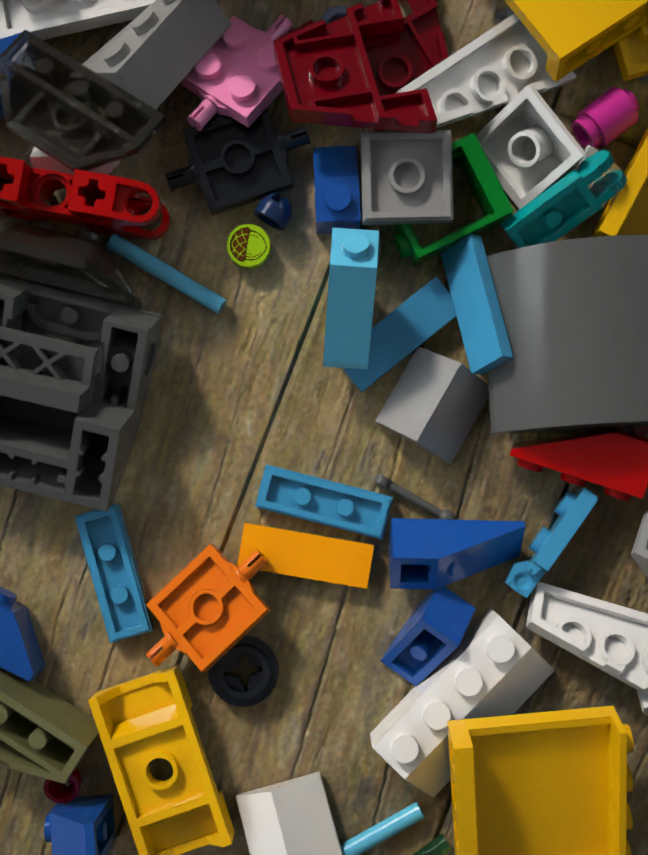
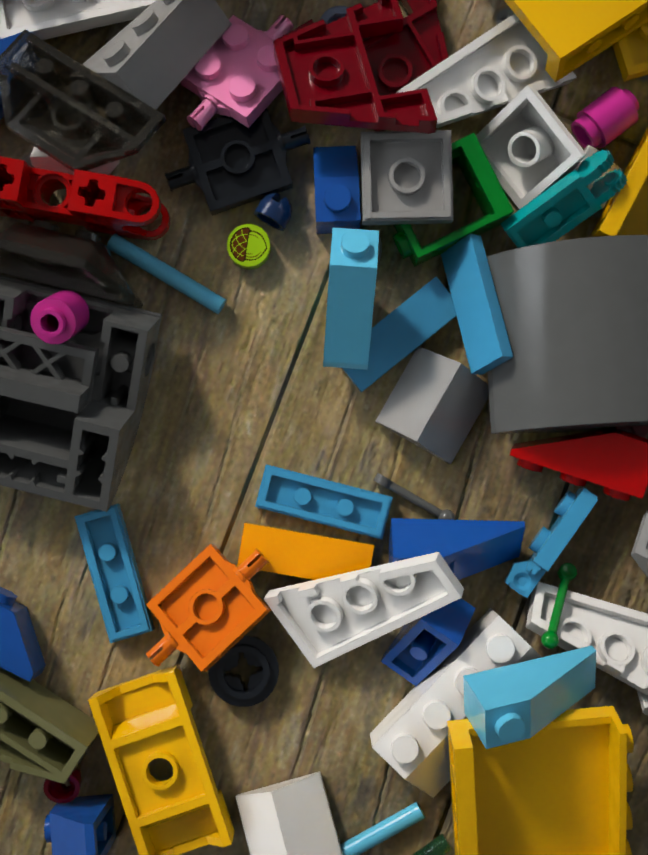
none -> dark pink brick [30,290,90,344]
none -> white wing [264,552,464,668]
none -> medium azure slope [463,646,596,749]
none -> green hinge [541,563,577,649]

